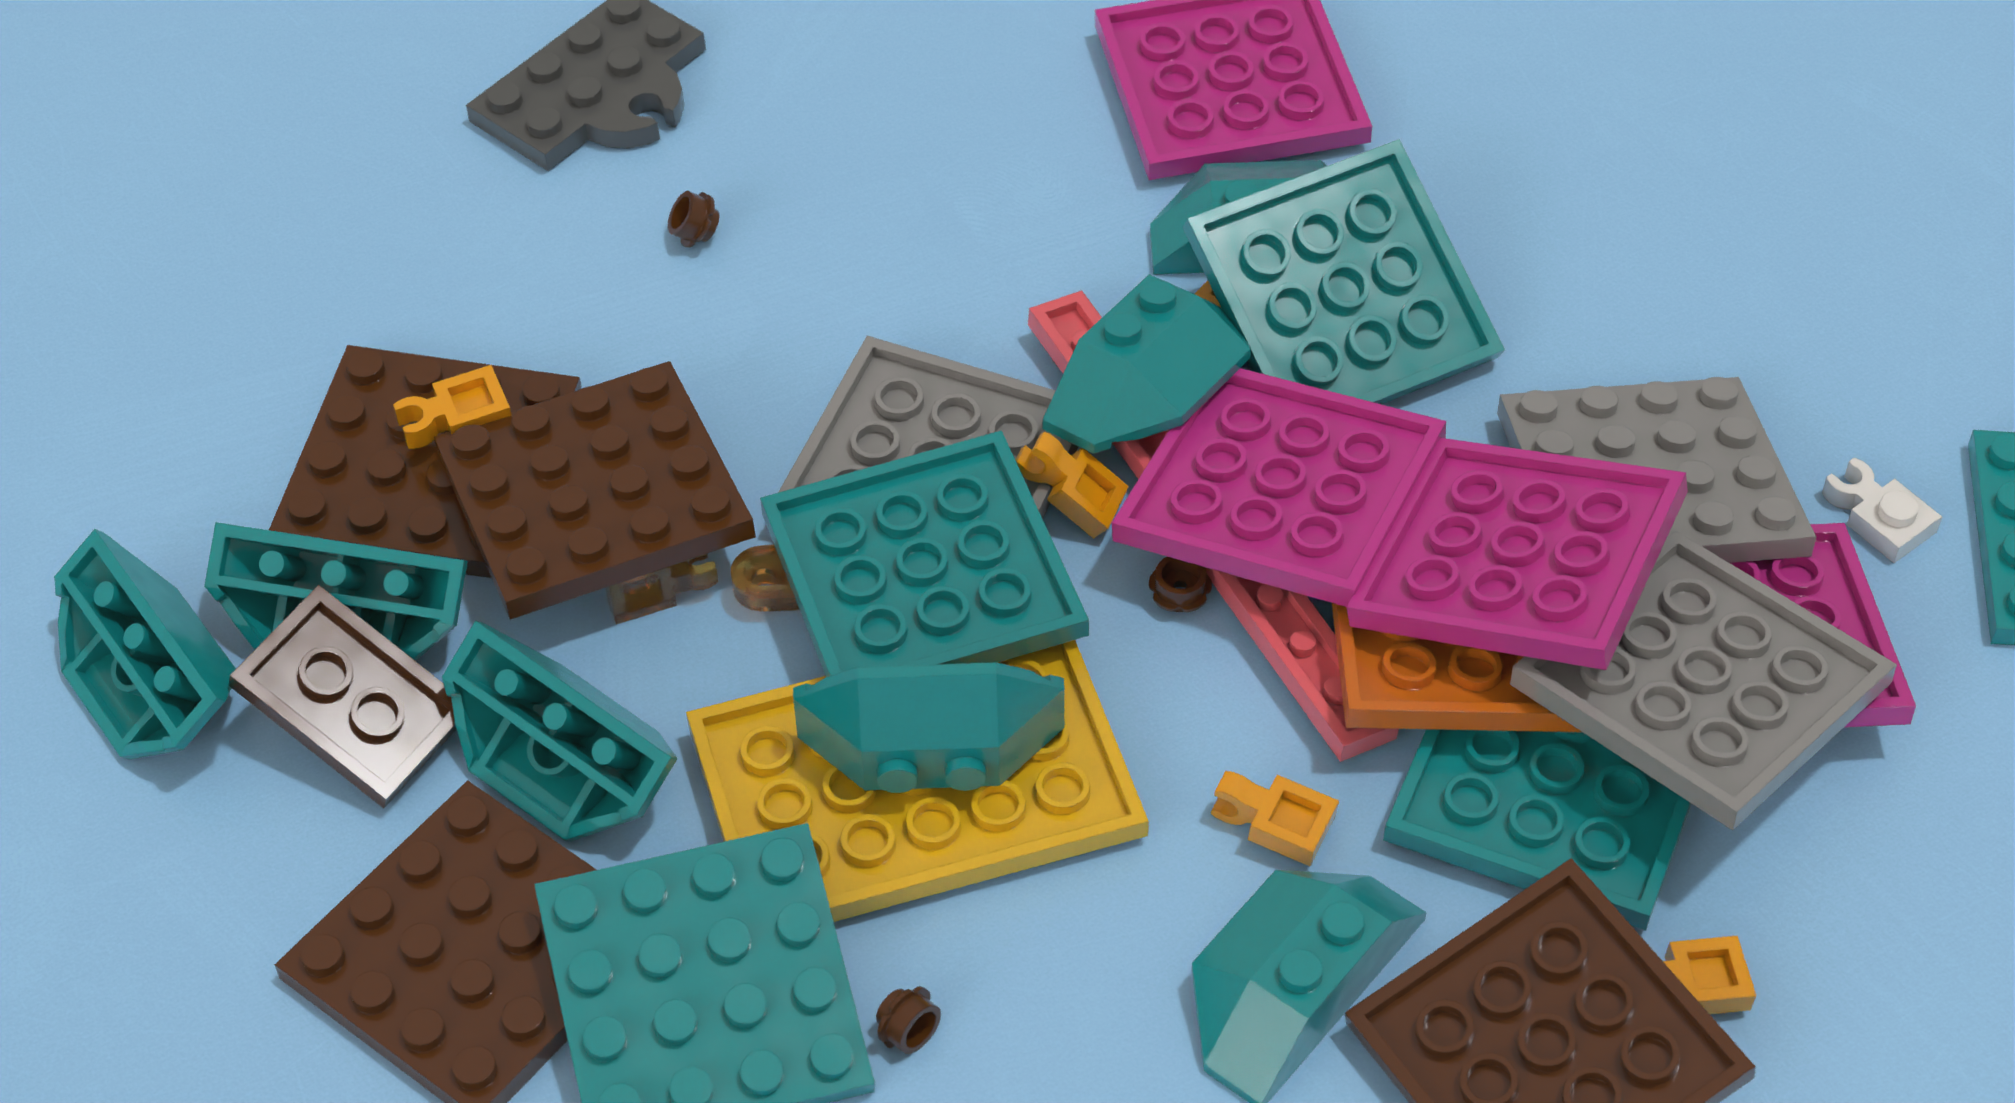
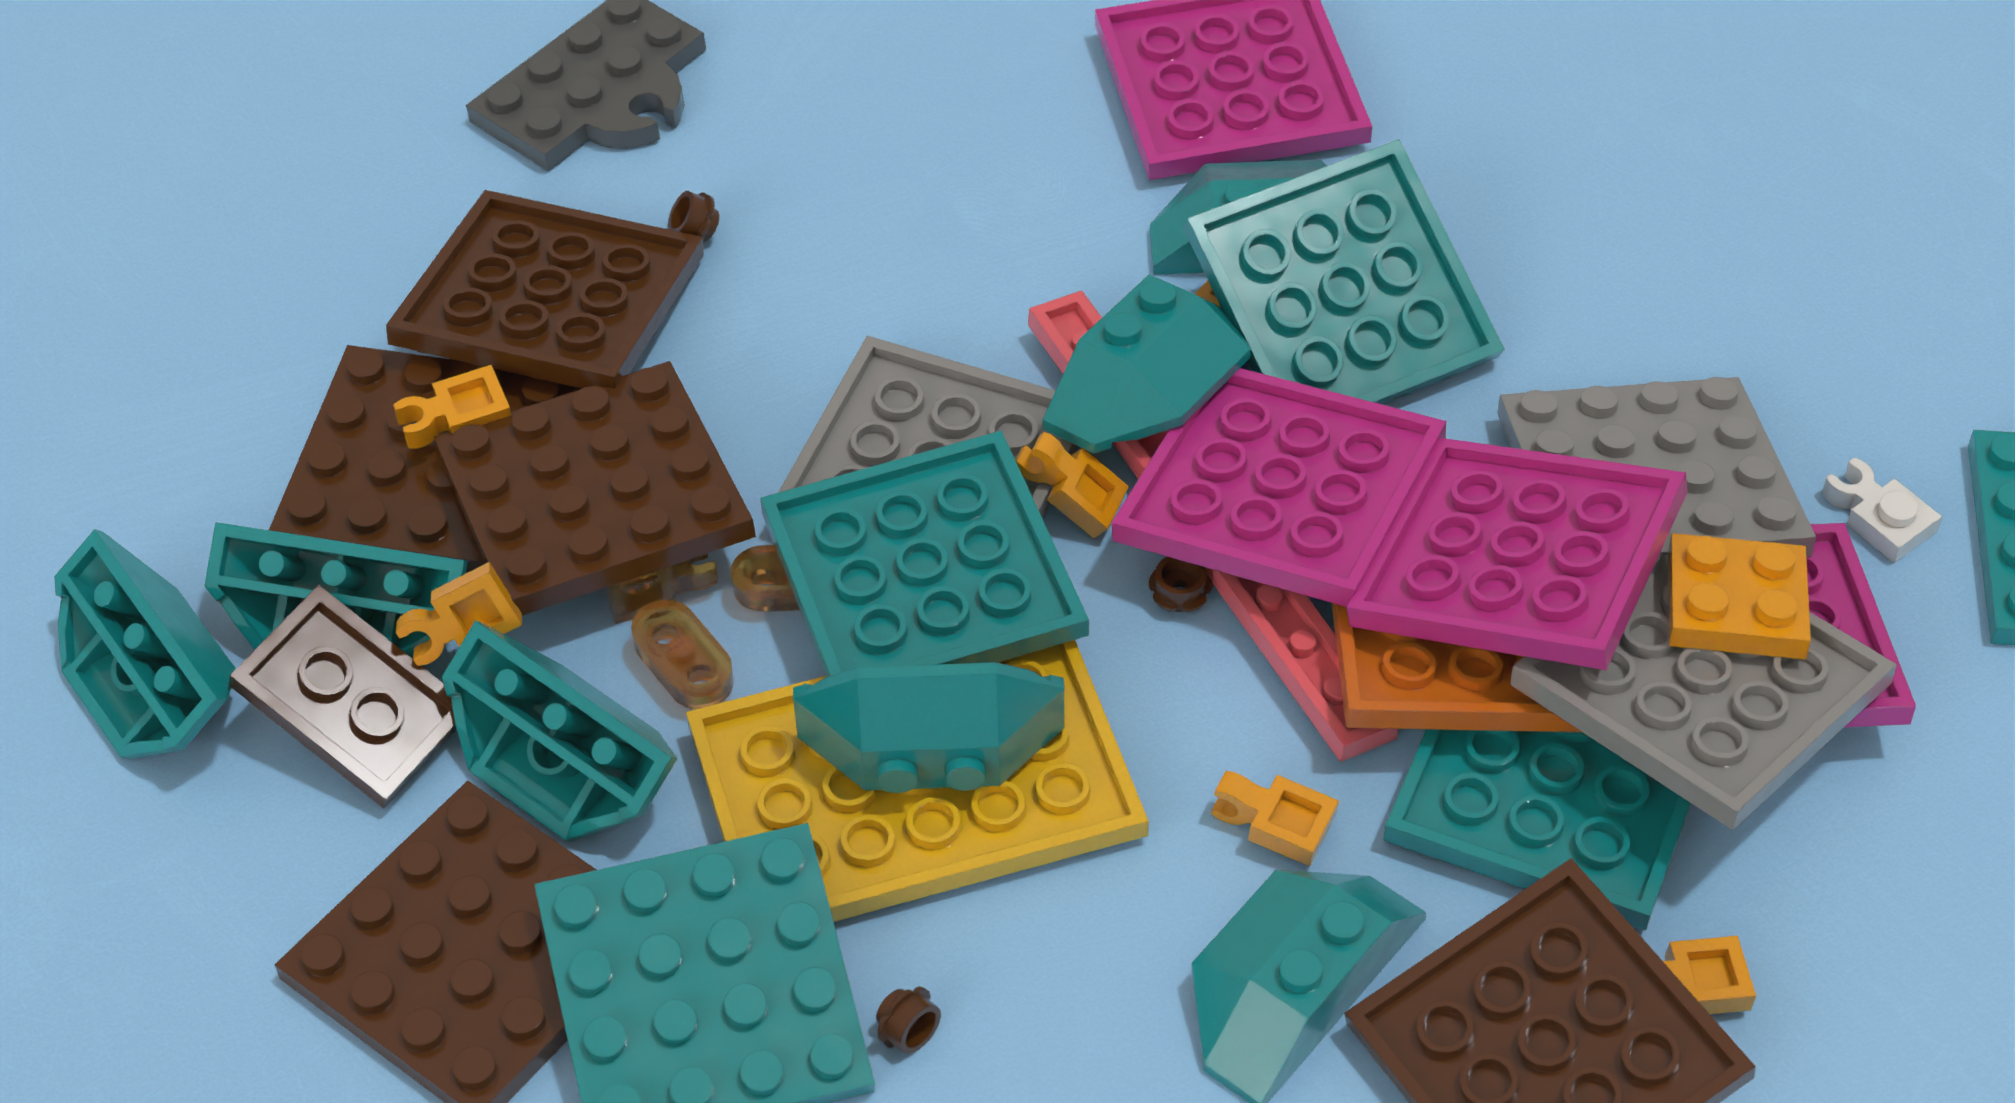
none -> reddish brown plate [386,190,704,389]
none -> light orange plate [396,562,522,666]
none -> clear orange plate [631,600,734,709]
none -> light orange plate [1668,533,1811,660]

